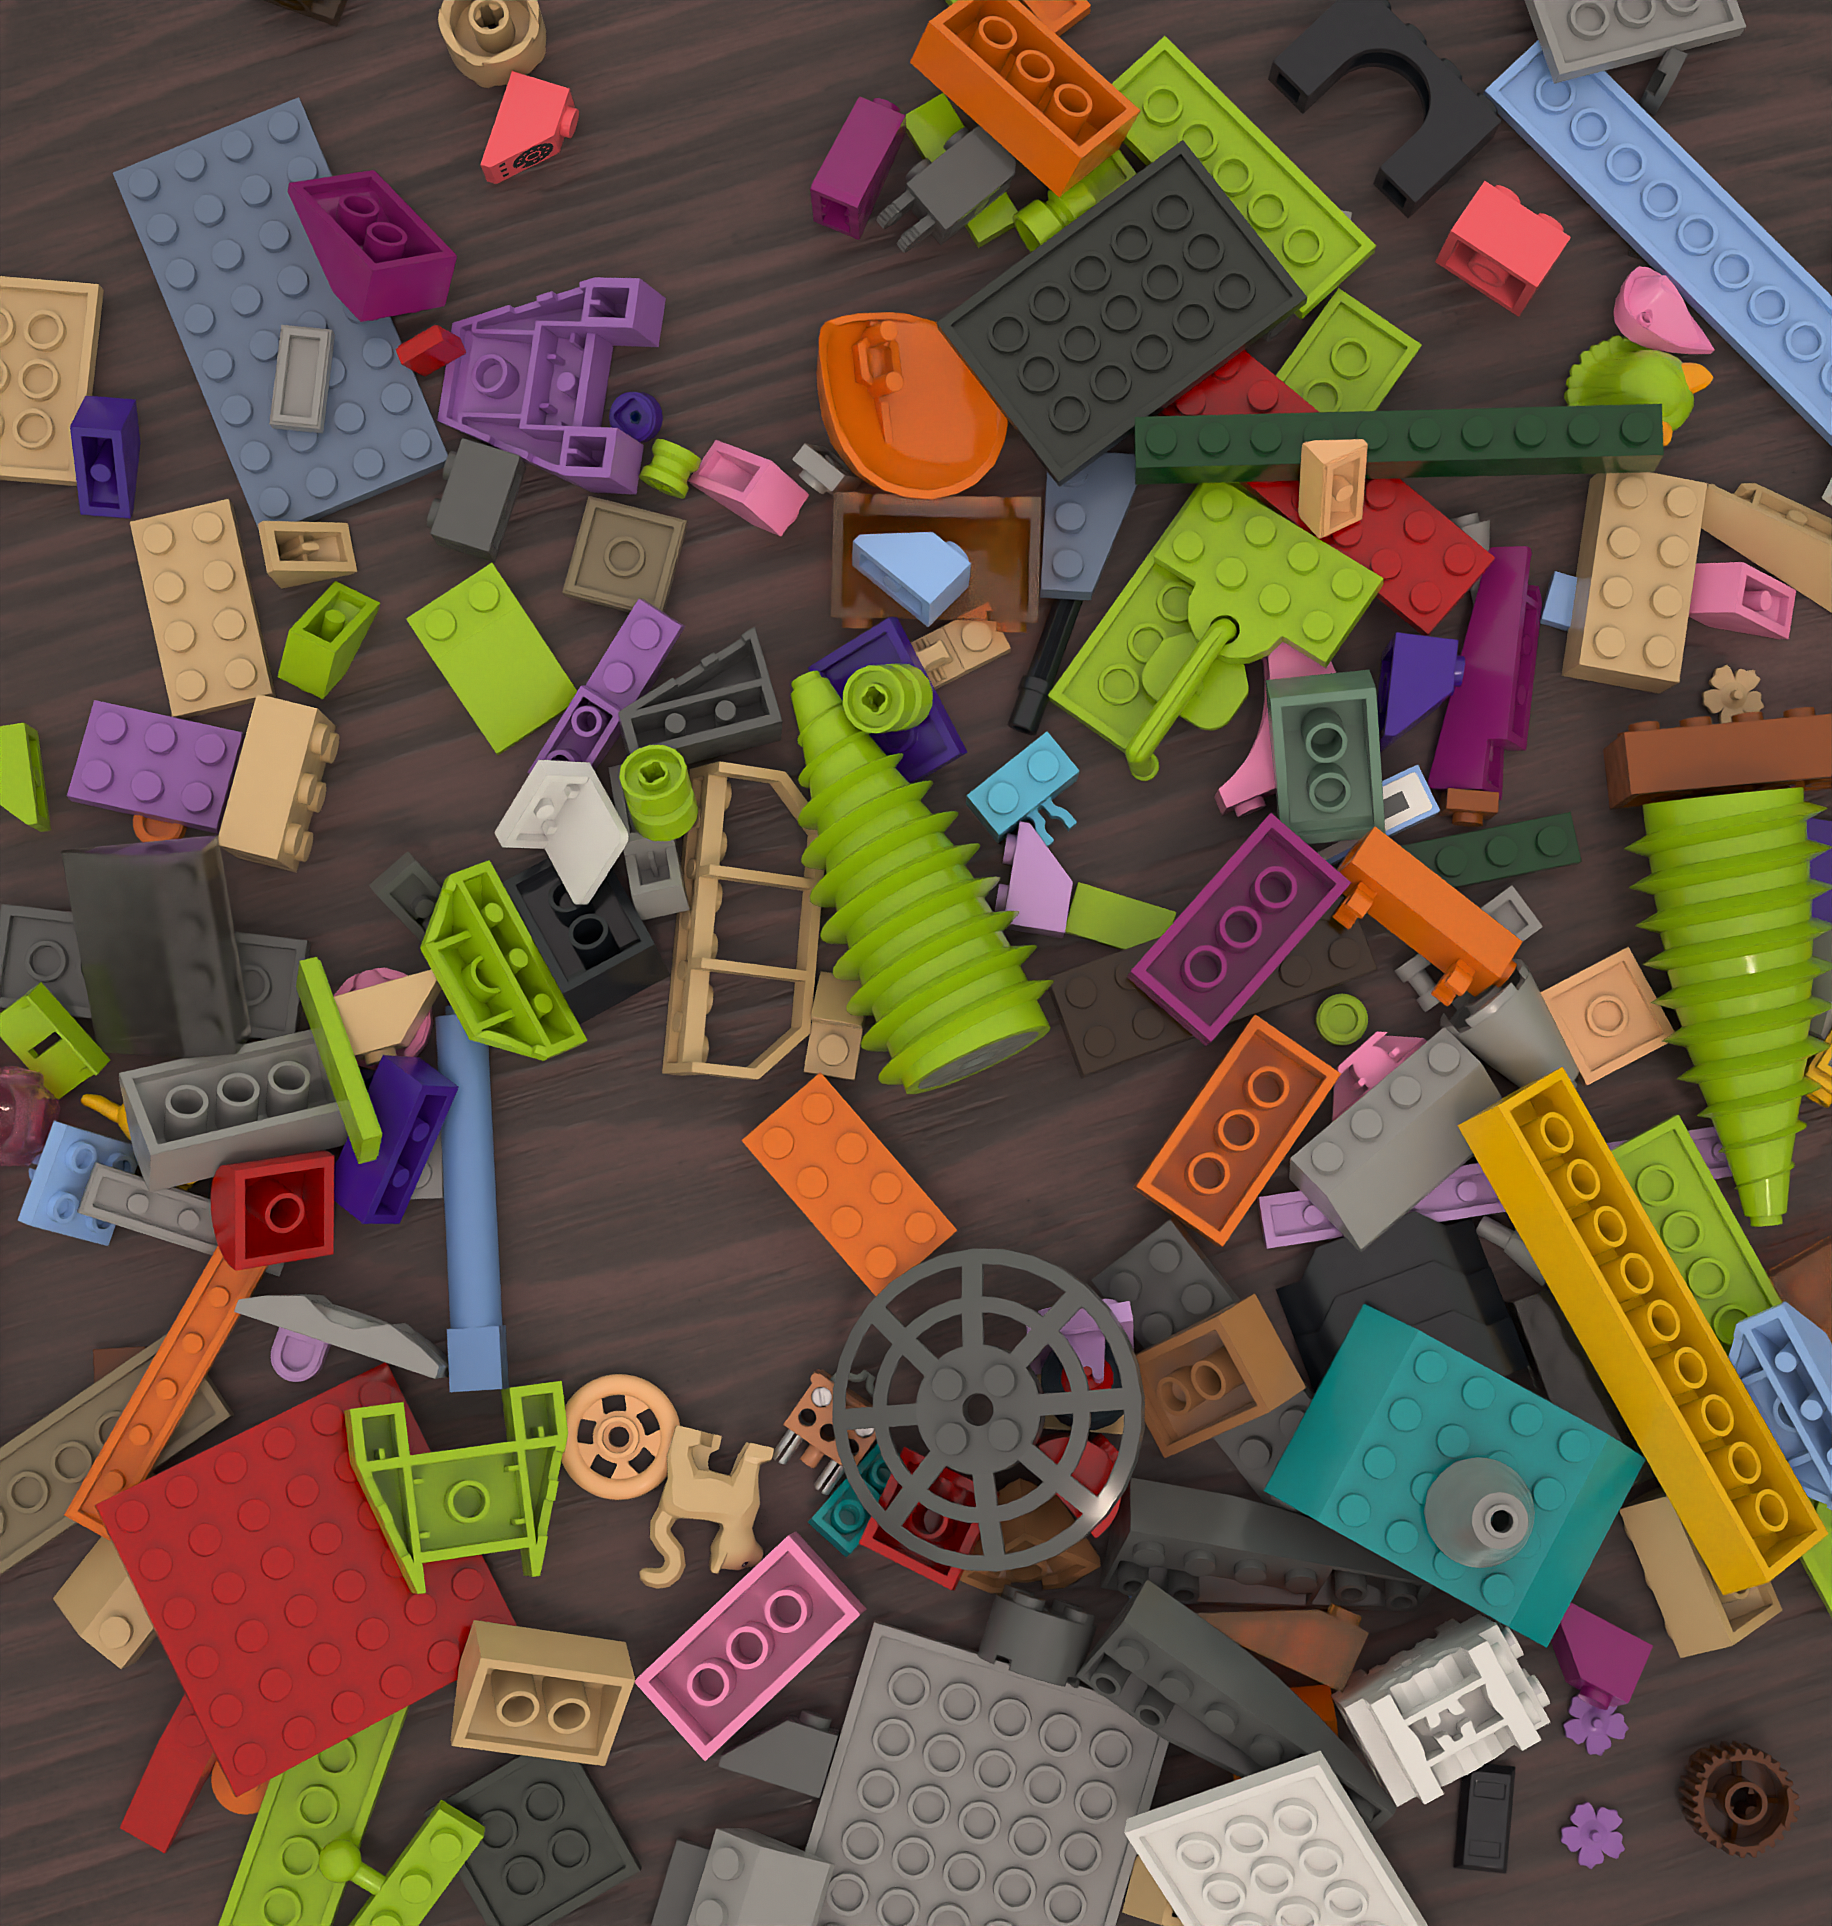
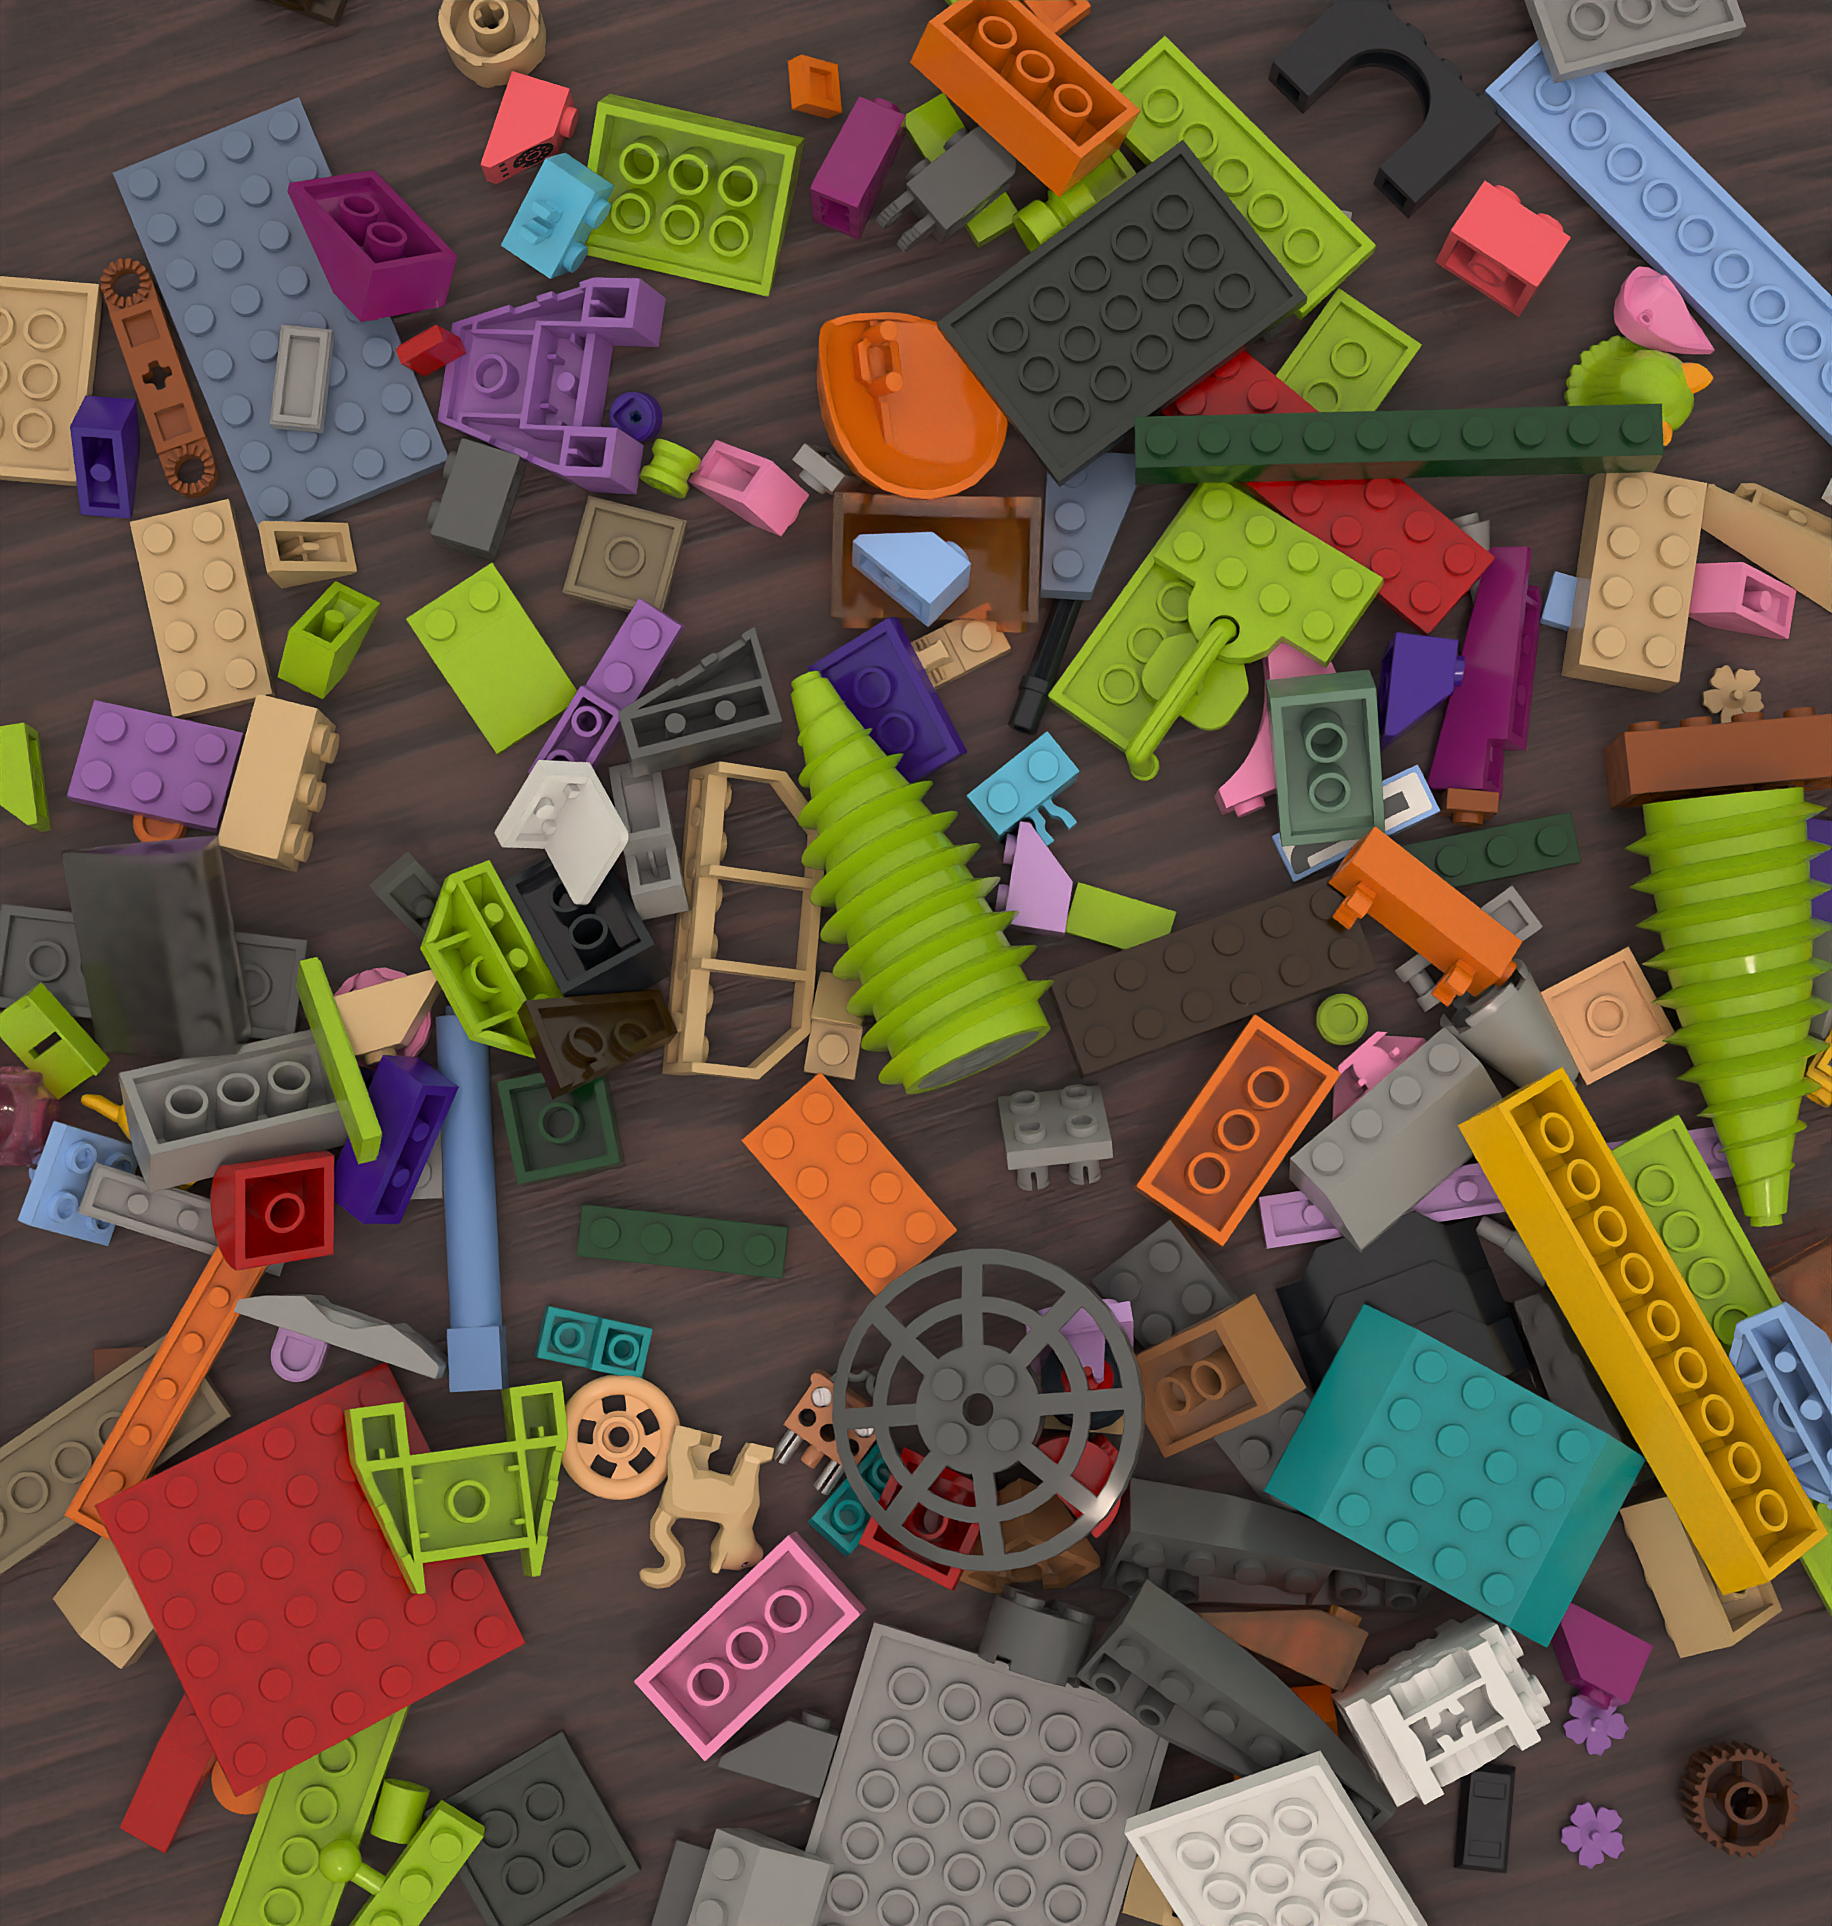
tan slope [451,1620,635,1766] -> none
lime wheel [619,745,698,841] -> none
lime wheel [843,663,933,733] -> none
magenta brick [1127,813,1351,1046] -> none
light nougat slope [1298,439,1368,539] -> none
light grey cone [1424,1457,1535,1568] -> none
dark grey tile [1639,47,1688,115] -> none
none -> dark orange piece [100,258,219,498]
none -> lime piece [370,1778,430,1844]
none -> dark green brick [497,1073,626,1186]
none -> medium azure brick [501,153,615,279]
none -> dark brown wing [517,990,678,1100]
none -> teal slope [534,1305,653,1378]
none -> dark green plate [576,1204,789,1279]
none -> lime slope [584,94,805,297]
none -> orange plate [788,54,842,119]
none -> light grey plate [998,1084,1113,1191]

